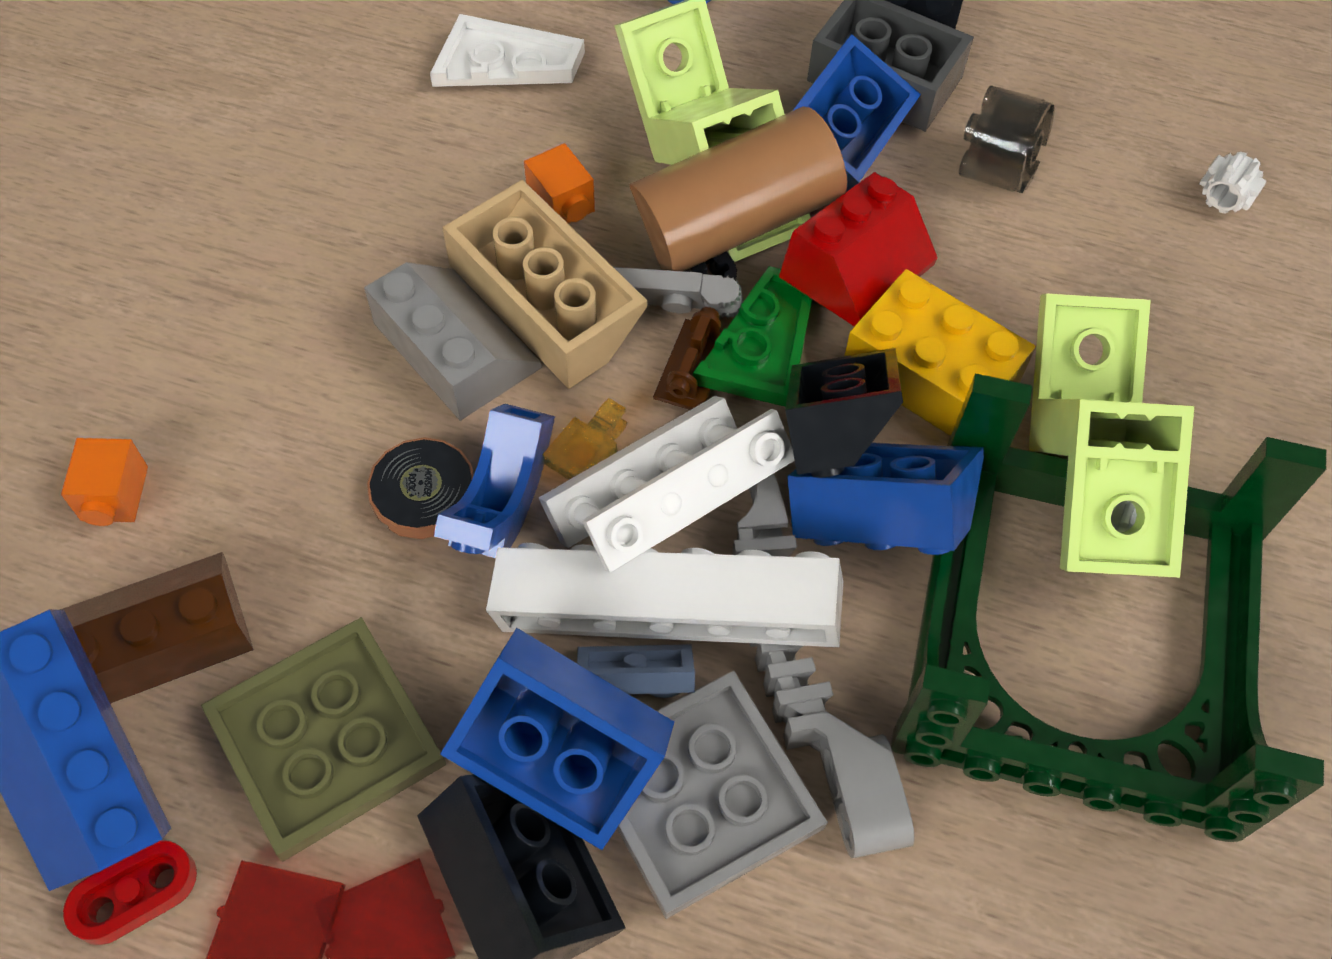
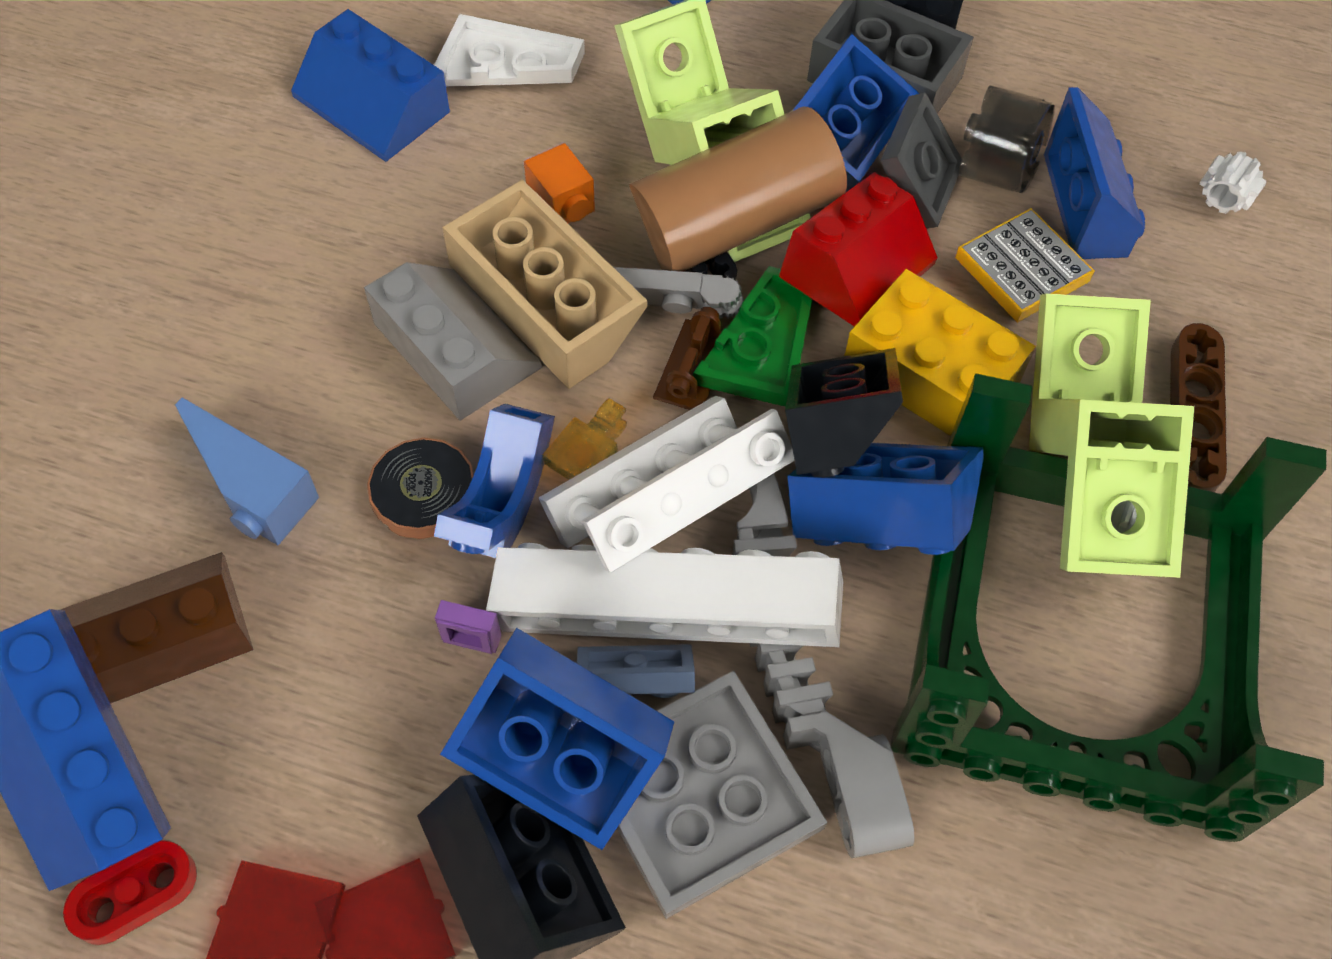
orange brick [61,438,148,526] -> none
olive plate [201,617,446,862] -> none
none -> medium blue slope [175,397,319,545]
none -> blue slope [291,9,450,162]
none -> medium lavender tile [435,600,502,654]
none -> dark grey plate [880,92,964,229]
none -> tile [955,208,1095,323]
none -> blue slope [1044,87,1145,259]
none -> reddish brown beam [1170,323,1227,492]

